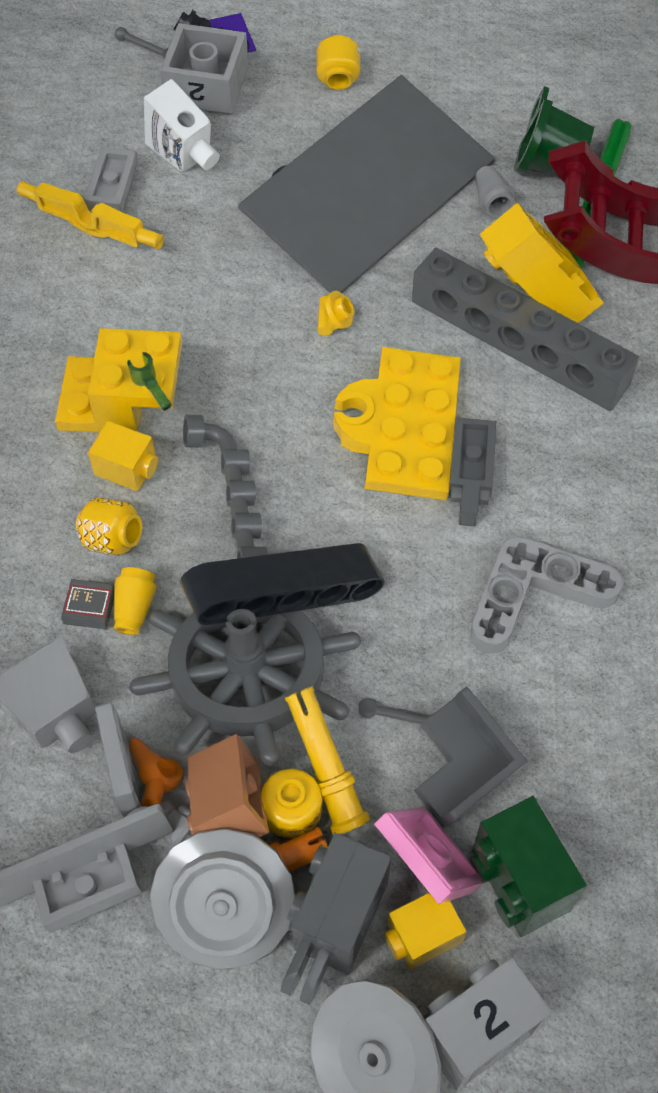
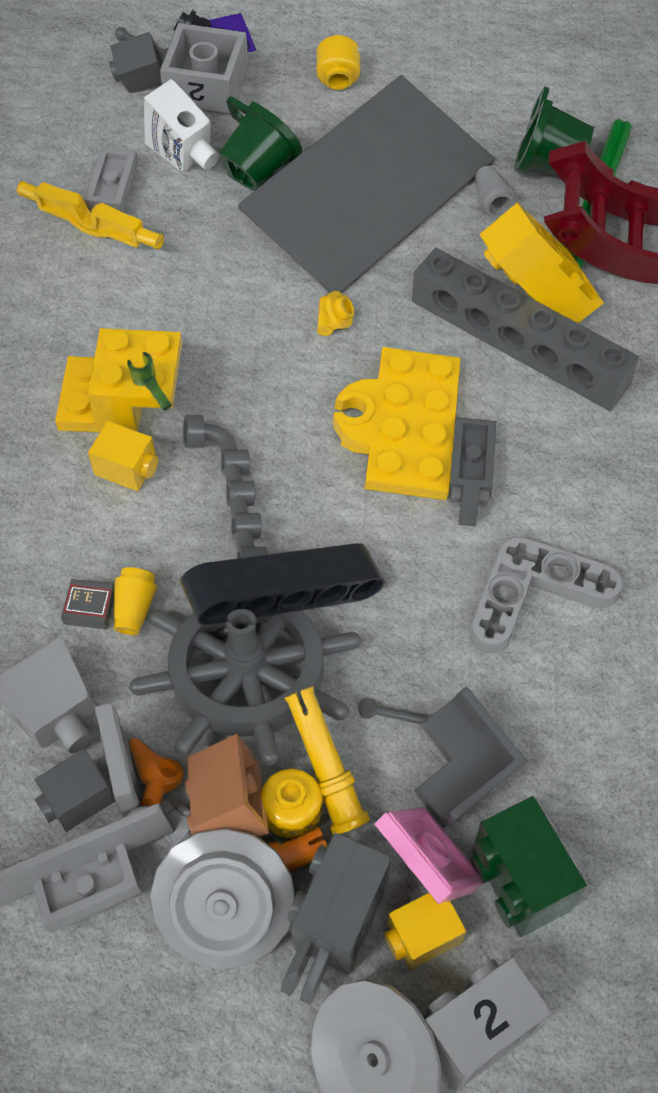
yellow head [76,497,143,556] -> none
none -> dark grey brick [34,748,115,832]
none -> dark grey brick [109,32,163,93]
none -> dark green container [220,96,302,191]

